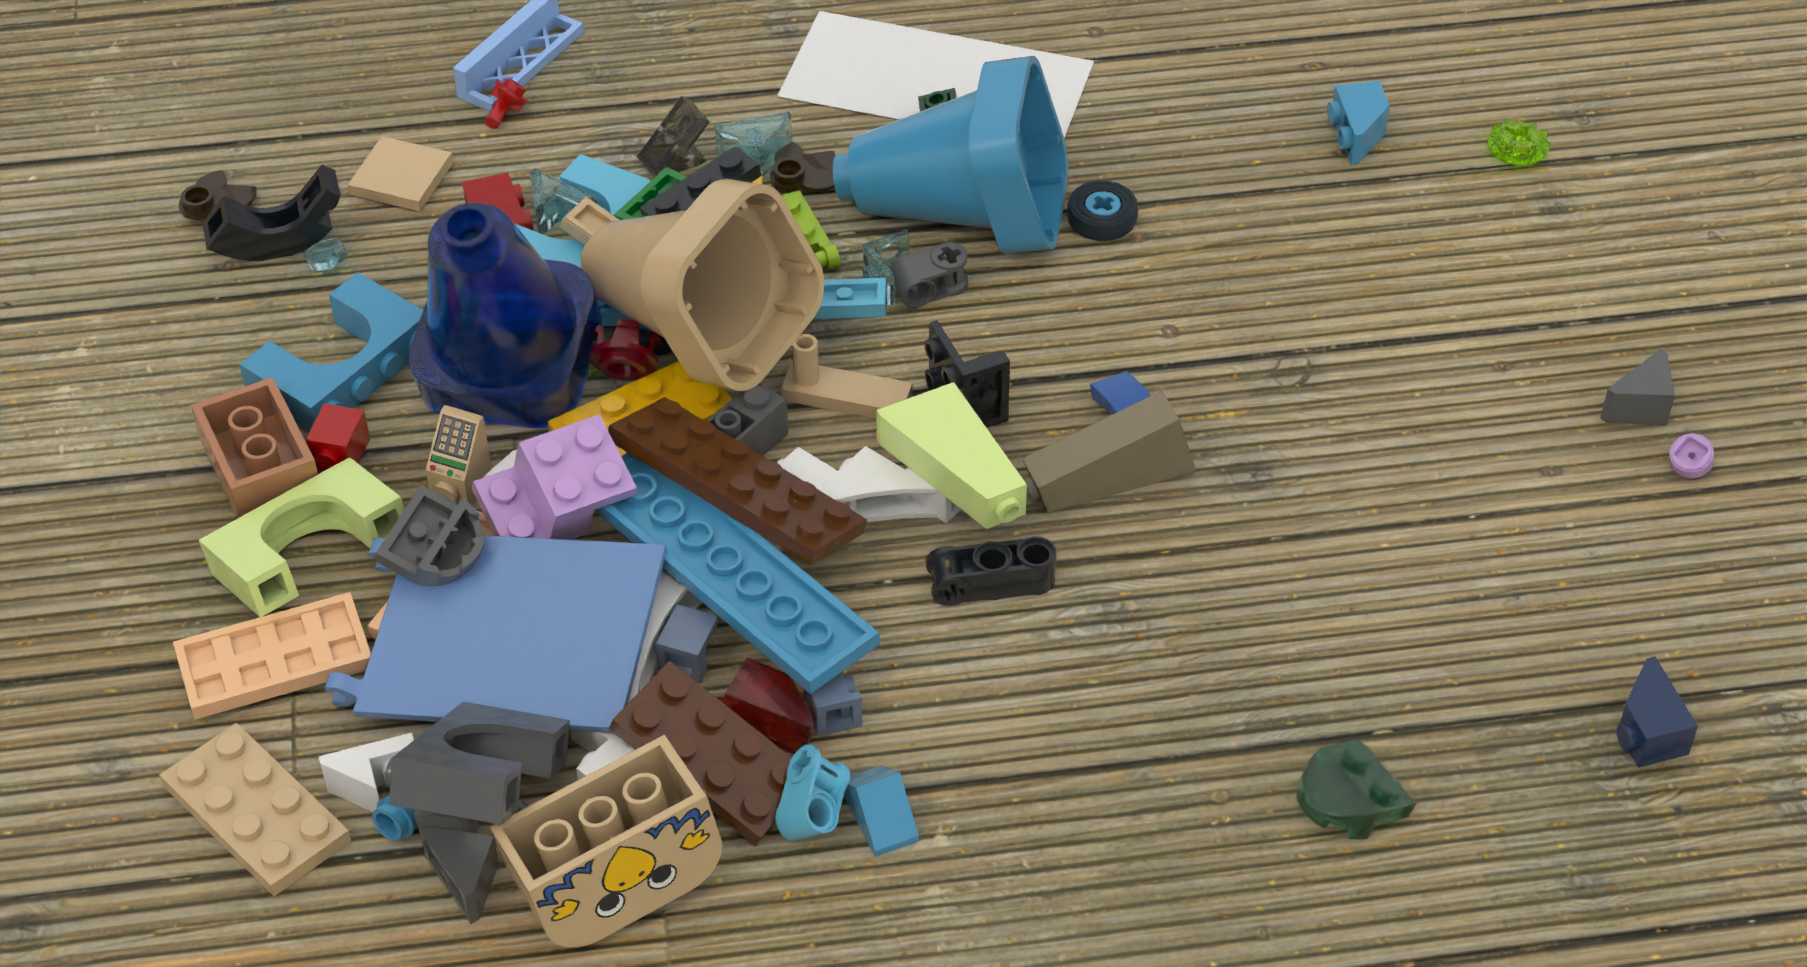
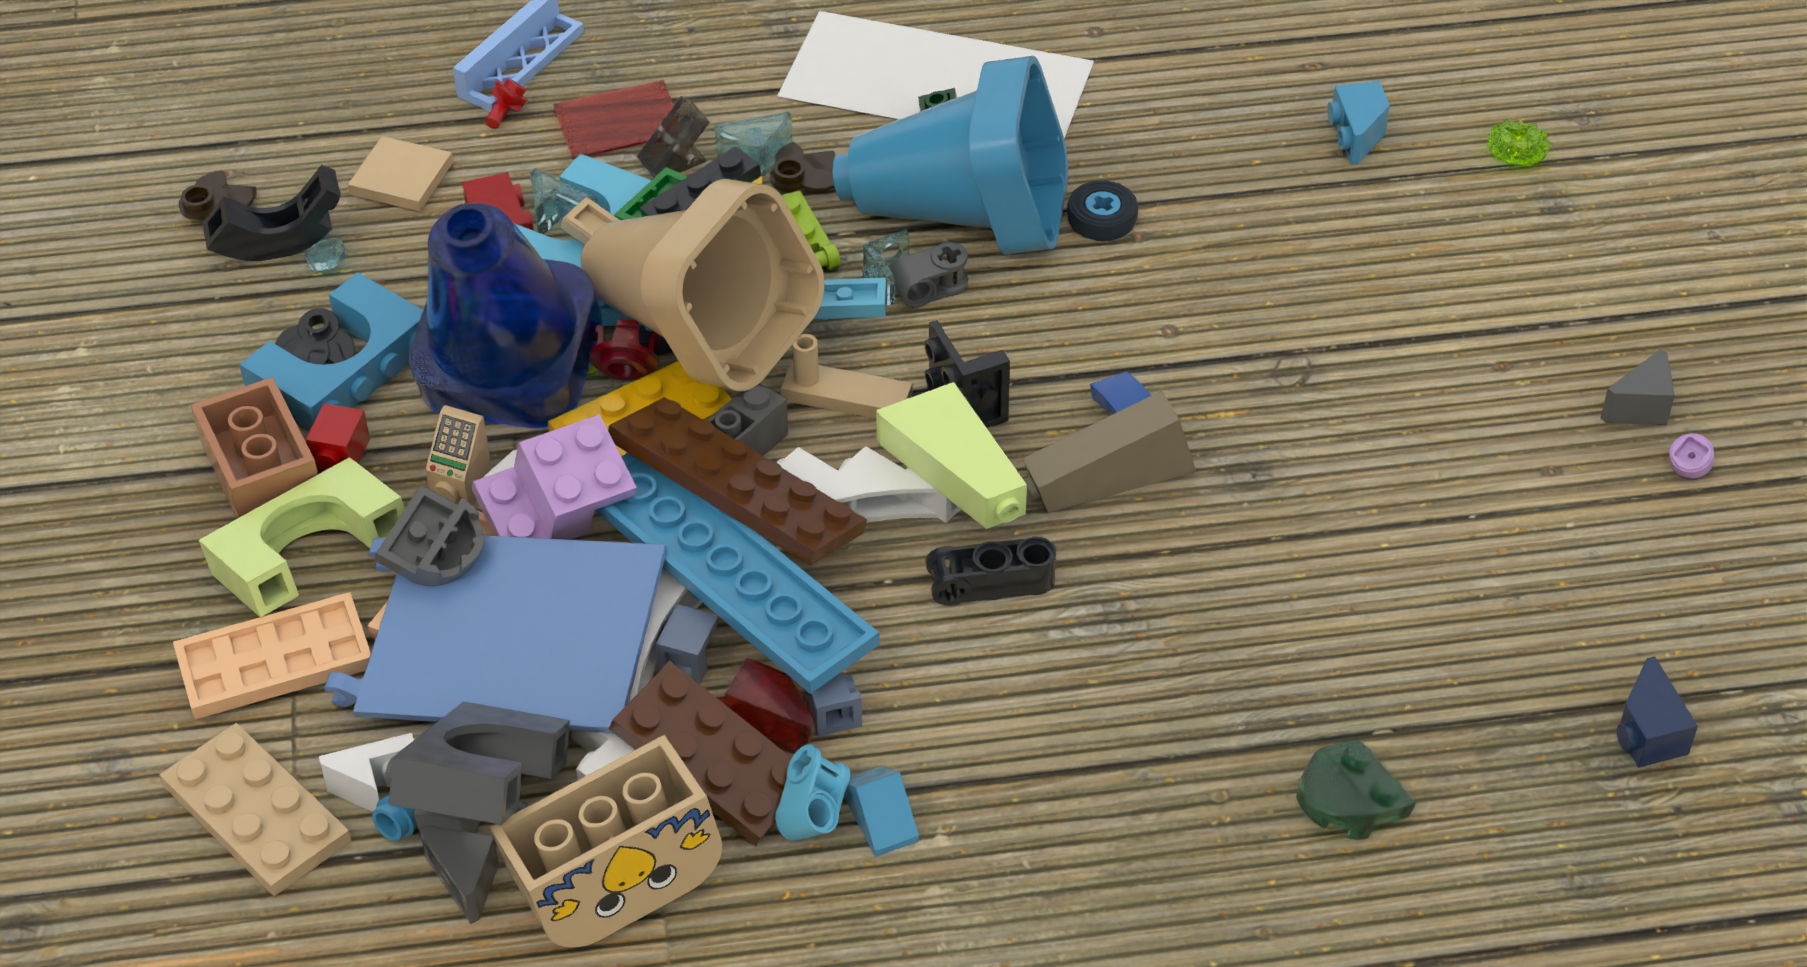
none -> black plate [275,308,355,365]
none -> clear red piece [553,80,684,159]

